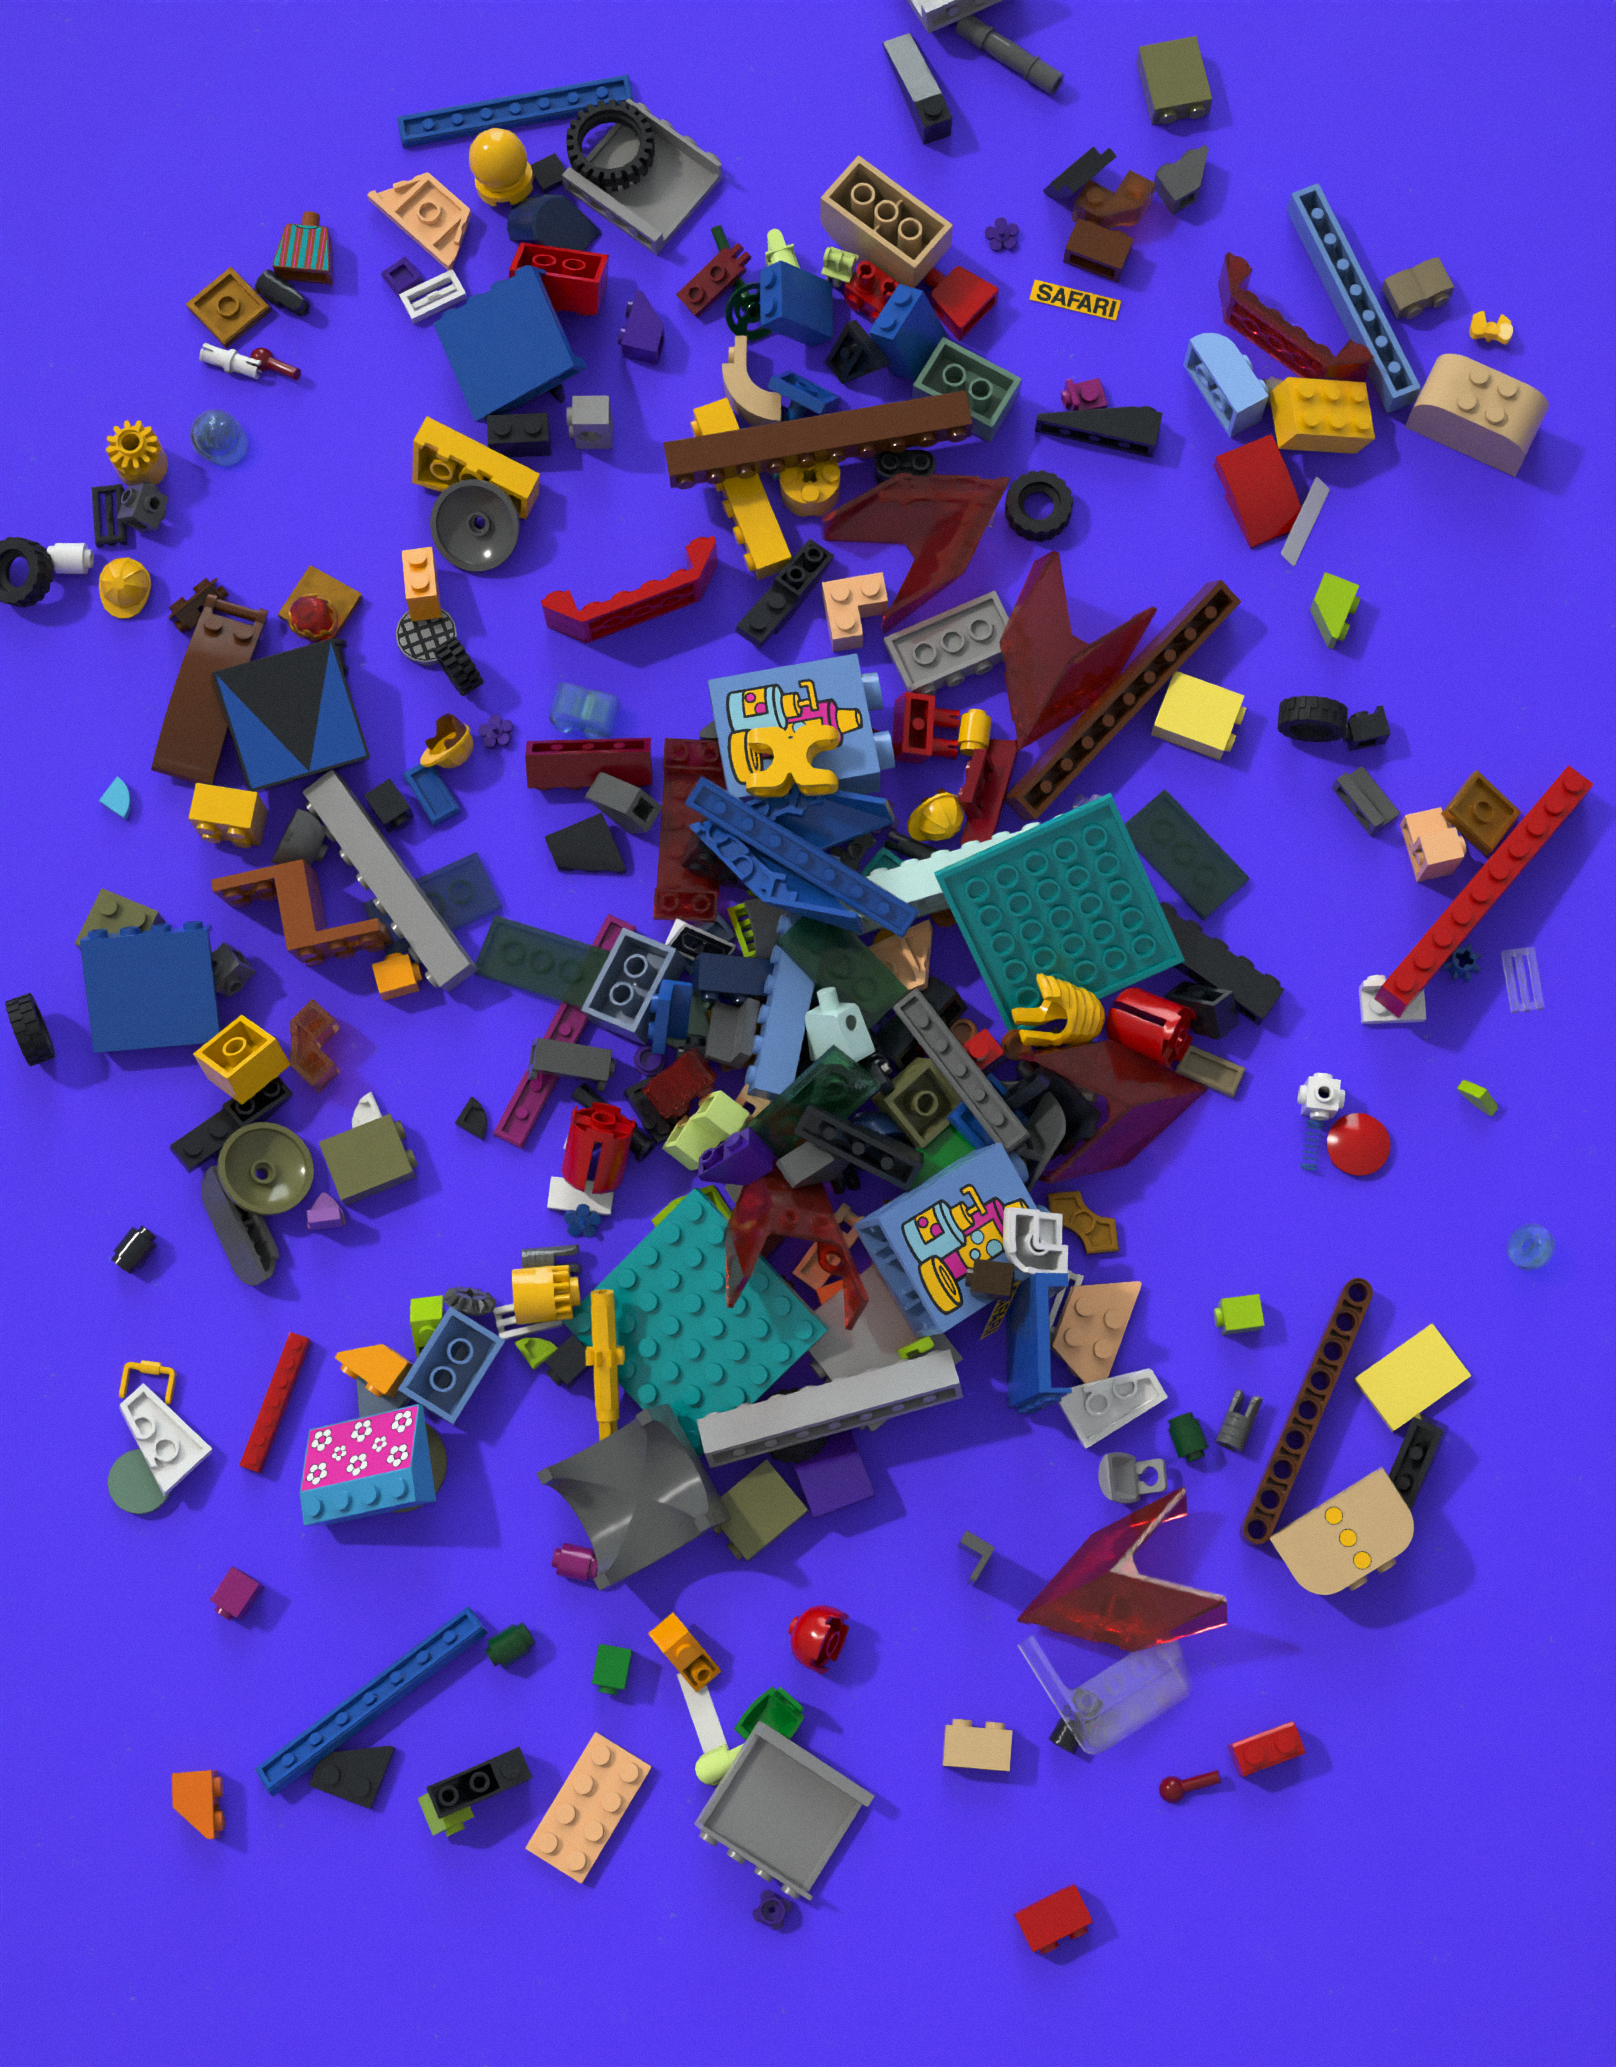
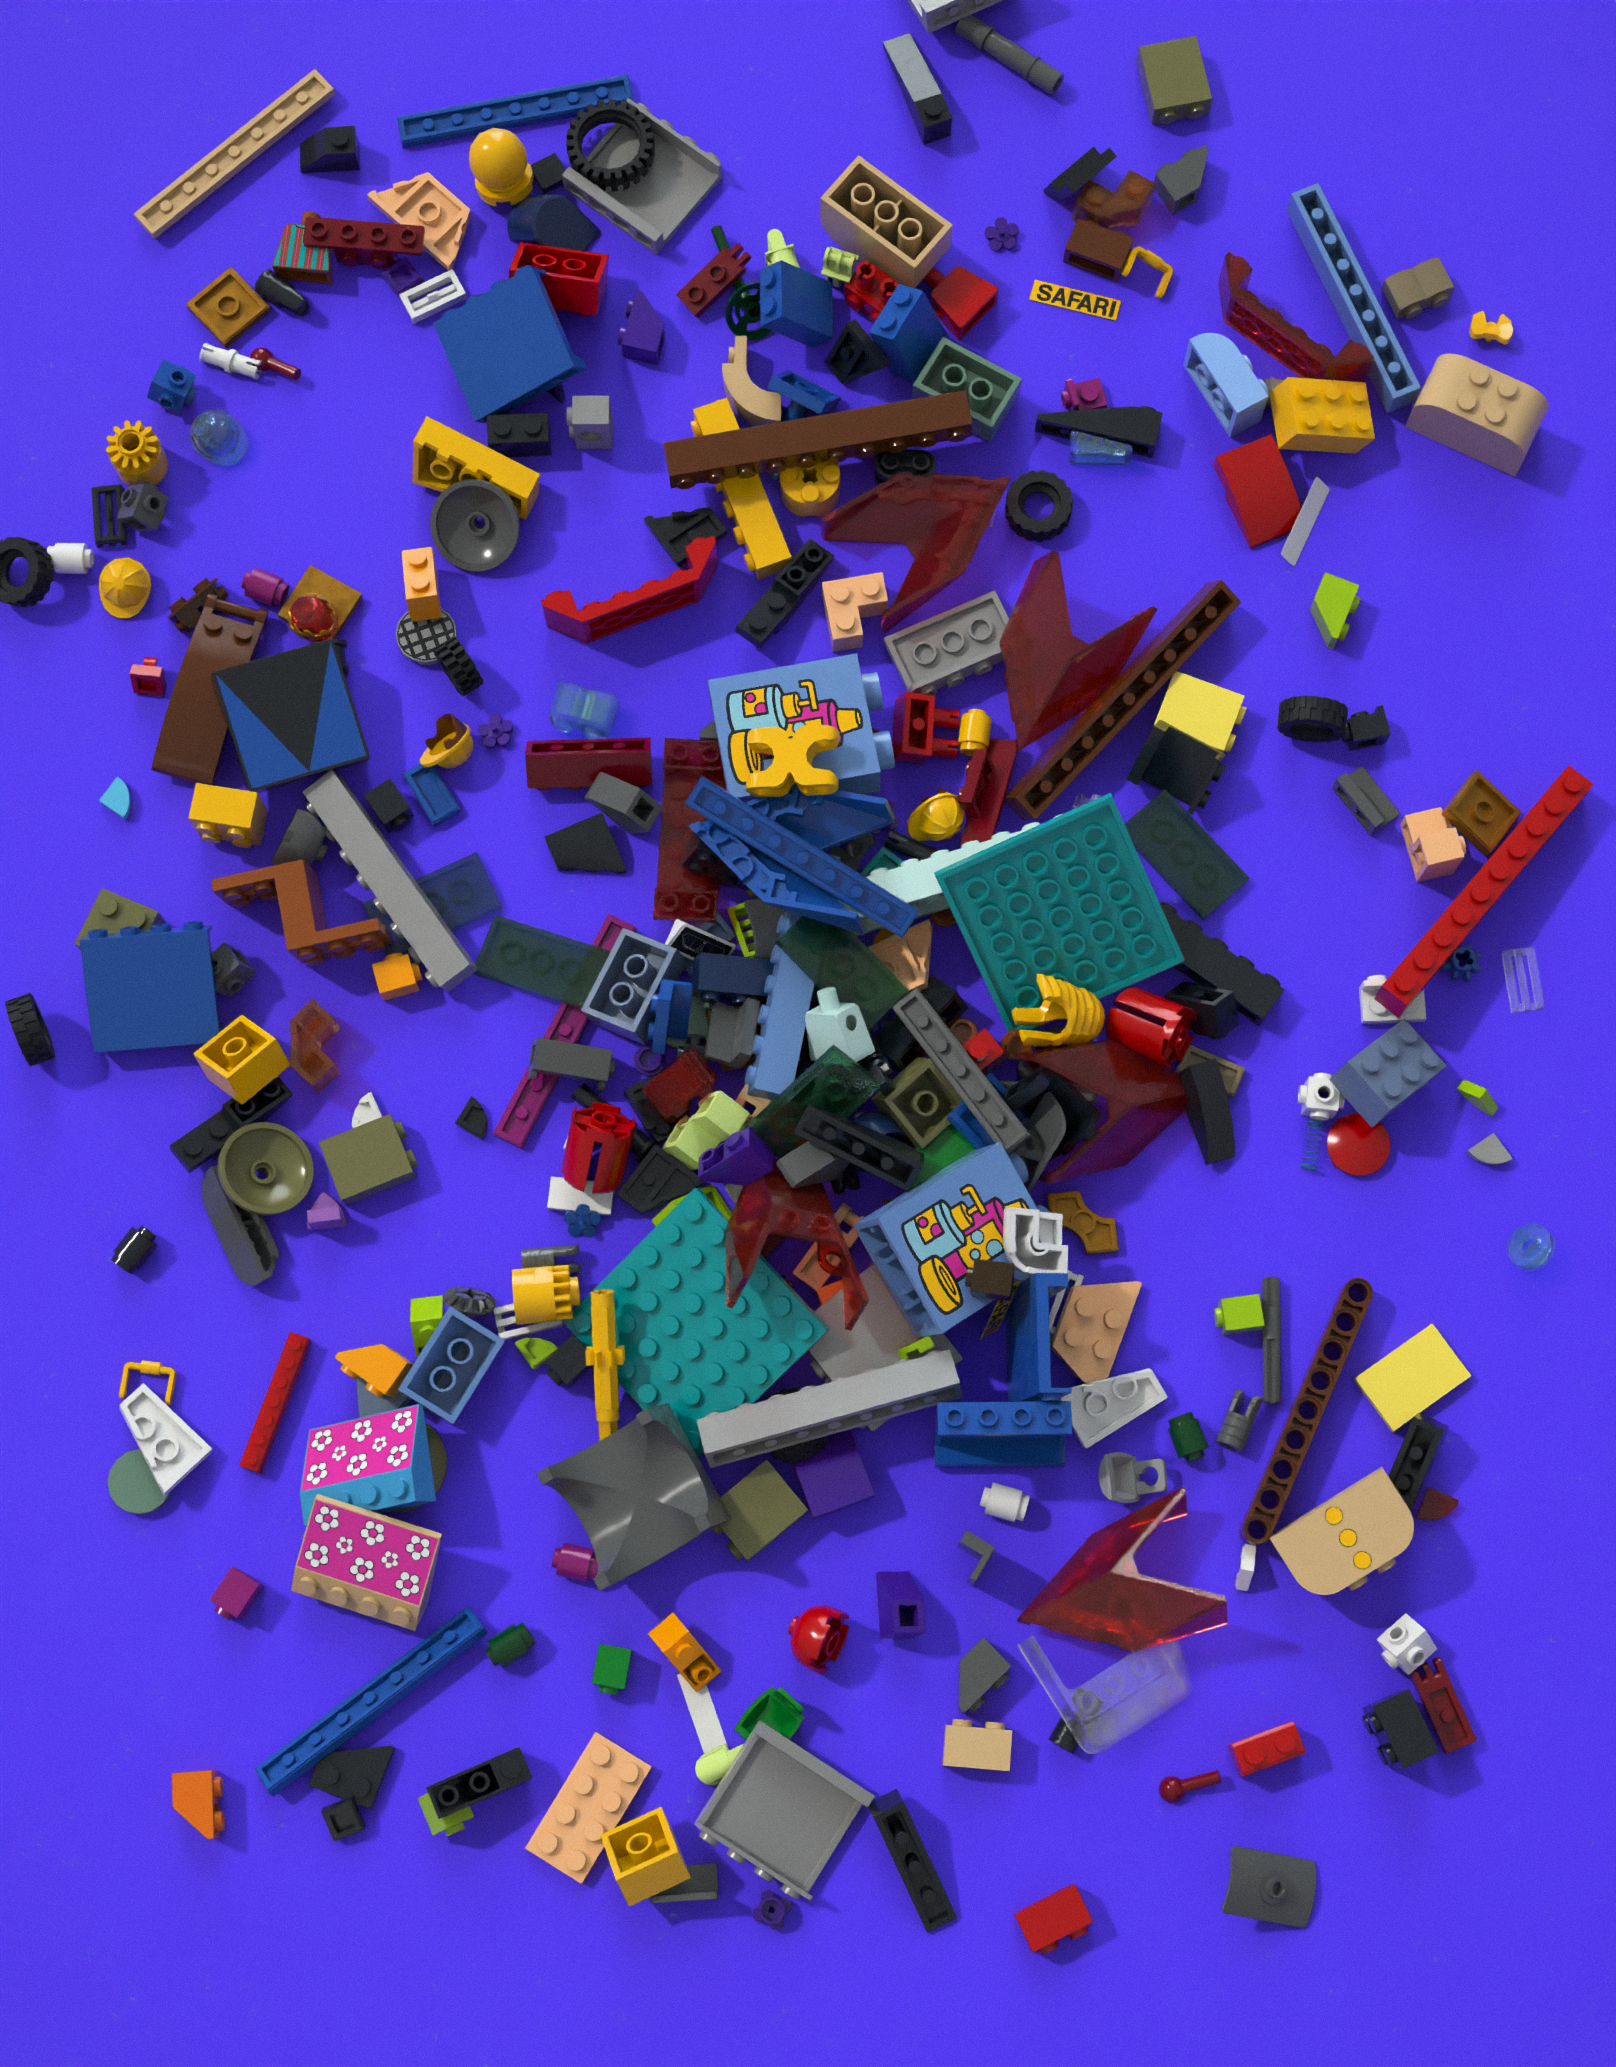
none -> tile [129,657,167,696]
none -> tan plate [134,69,335,239]
none -> blue brick [147,359,198,413]
none -> magenta brick [241,568,290,607]
none -> slope [291,1494,442,1631]
none -> black slope [300,126,360,173]
none -> dark red bracket [303,217,425,269]
none -> black tile [321,1796,366,1841]
none -> yellow brick [600,1807,691,1907]
none -> black wing [617,1144,704,1215]
none -> black wing [644,507,728,568]
none -> dark grey panel [650,1863,719,1903]
none -> black slope [868,1789,957,1933]
none -> dark purple slope [876,1571,925,1639]
none -> blue panel [934,1401,1072,1468]
none -> dark grey slope [958,1637,1011,1714]
none -> white brick [980,1482,1030,1522]
none -> clear light blue slope [1069,431,1132,465]
none -> yellow piece [1121,246,1173,299]
none -> black panel [1126,720,1226,815]
none -> black slope [1178,1058,1235,1165]
none -> dark grey shield [1221,1846,1316,1928]
none -> white tile [1235,1544,1256,1591]
none -> dark grey axle [1262,1277,1281,1405]
none -> sand blue brick [1329,1018,1447,1128]
none -> black brick [1362,1689,1439,1769]
none -> white brick [1377,1613,1437,1675]
none -> dark red hinge [1409,1657,1477,1754]
none -> clear red tile [1415,1487,1459,1521]
none -> light grey tile [1466,1133,1513,1165]

